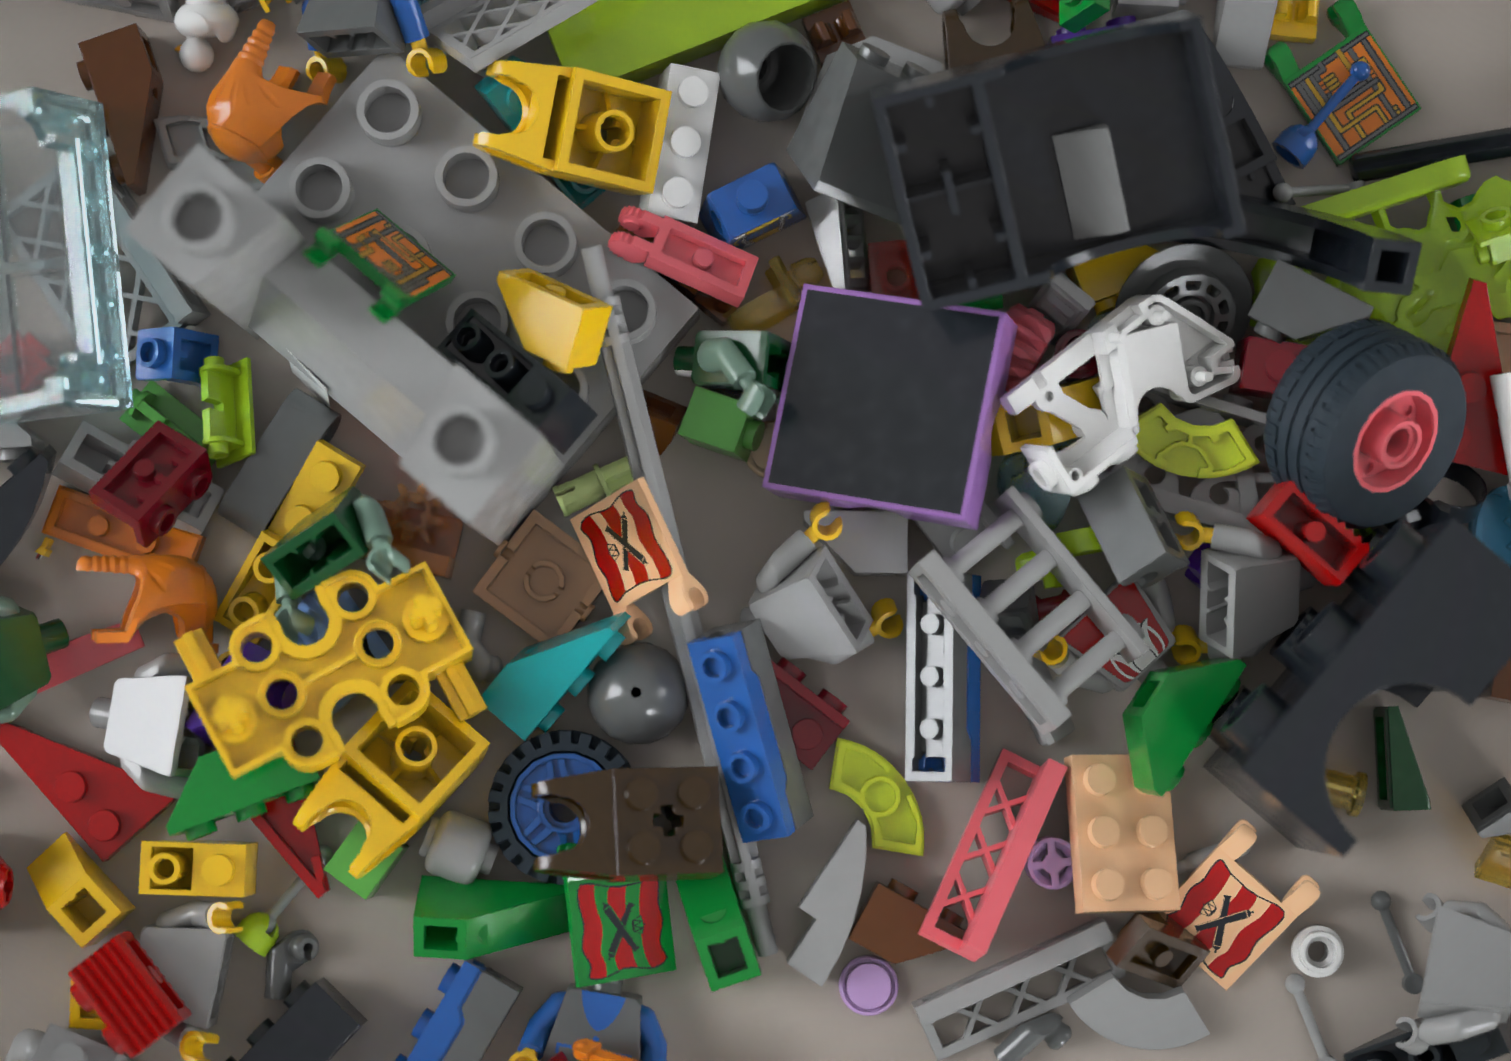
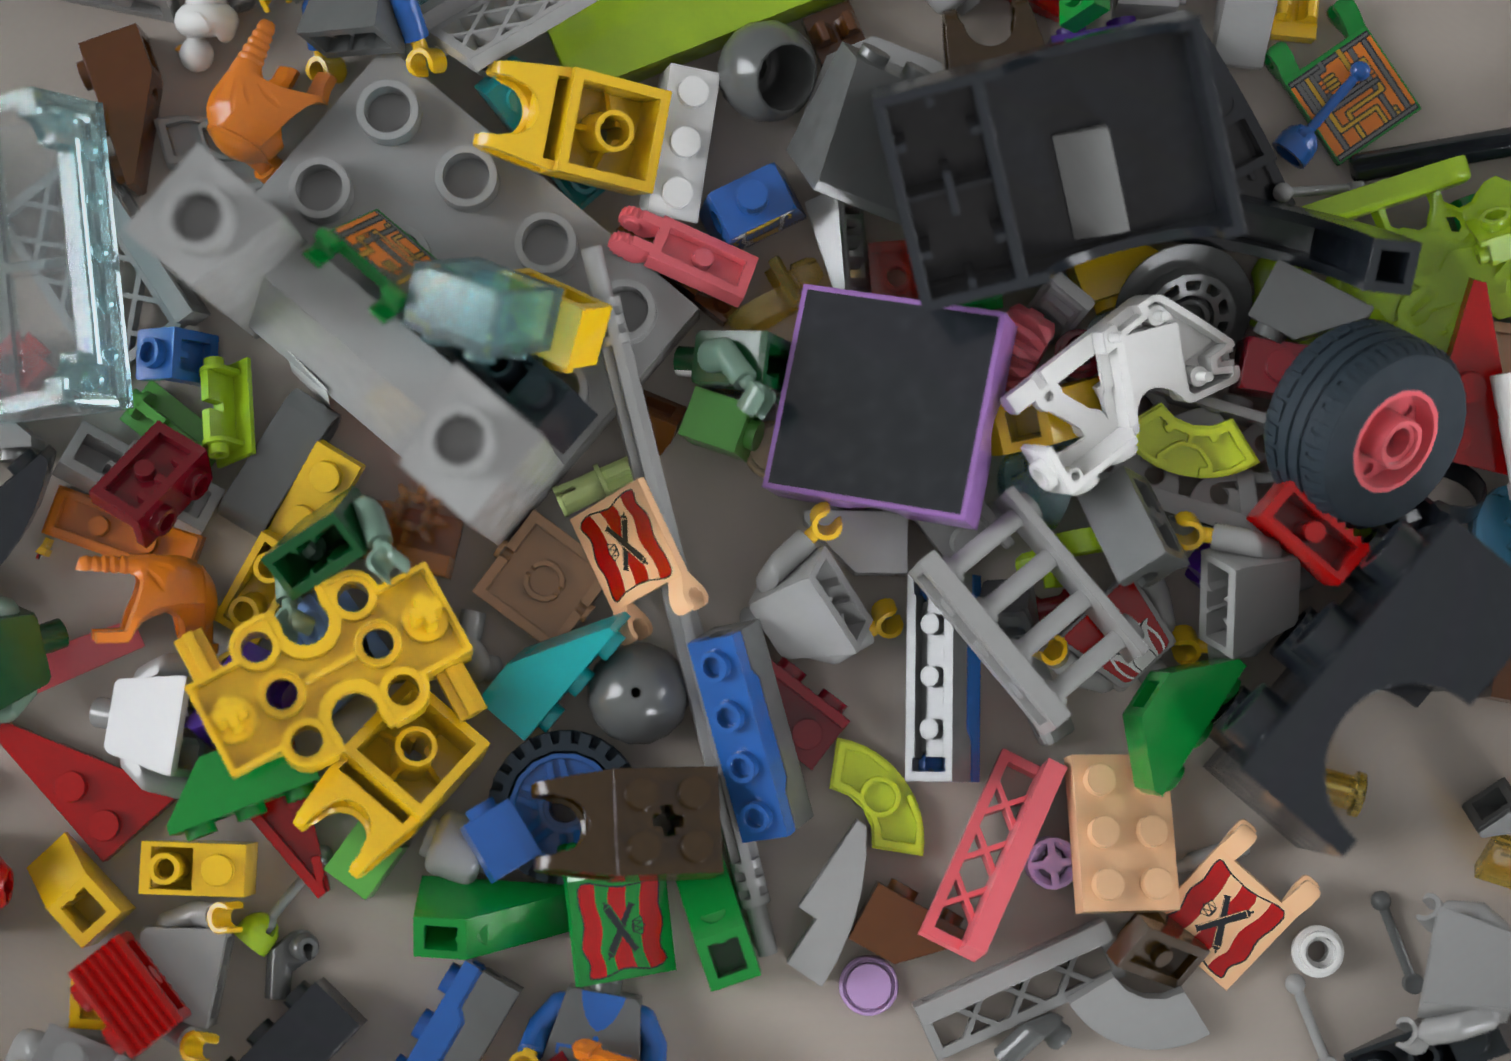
dark green slope [1373,706,1431,811] -> none
none -> clear light blue brick [401,257,564,364]
none -> blue brick [459,797,541,884]

